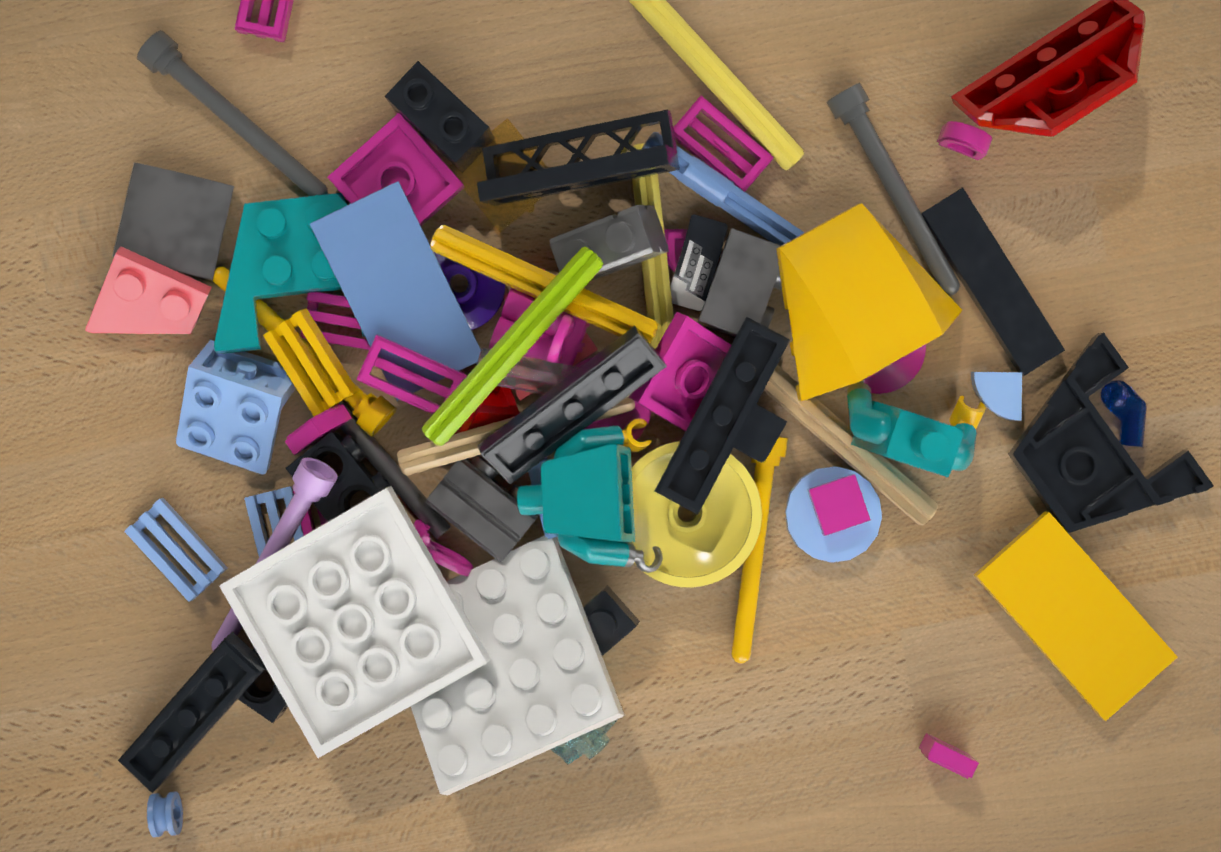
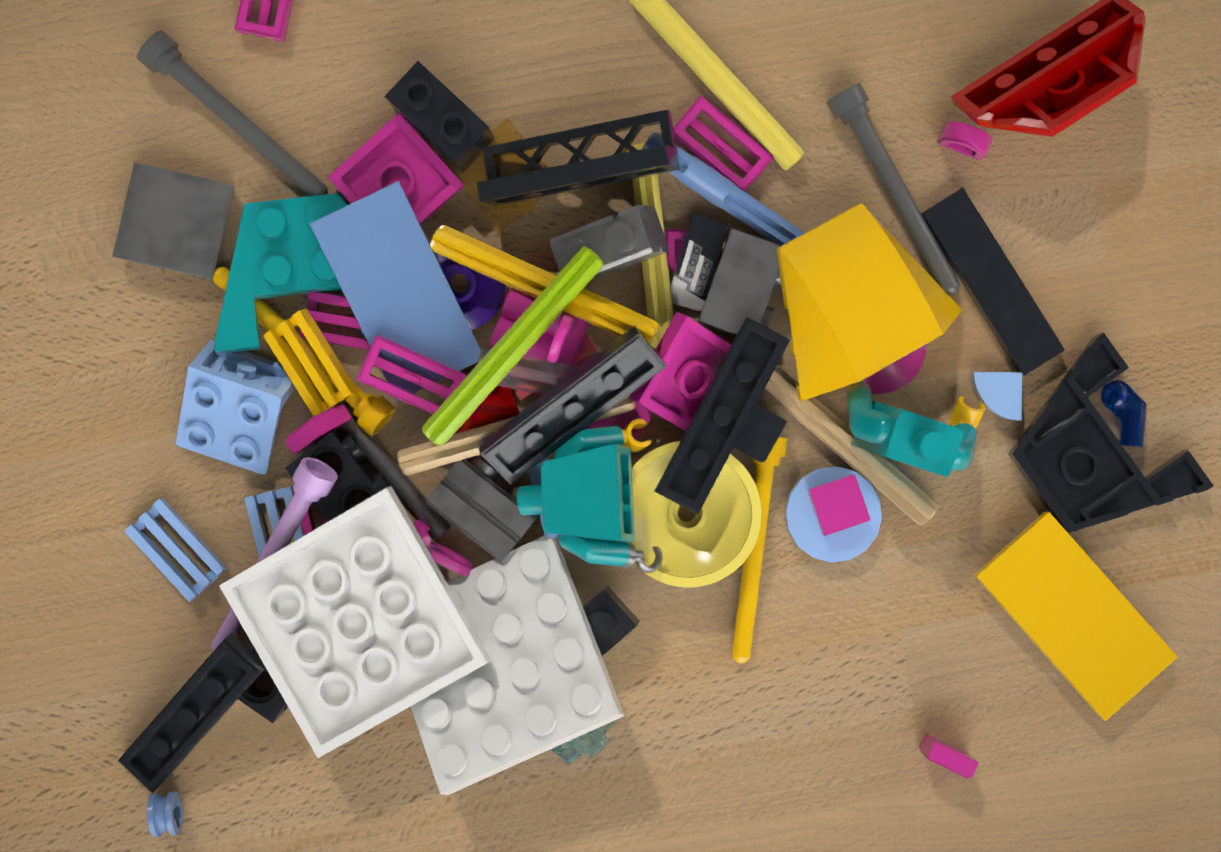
coral wing [85,246,212,334] -> none

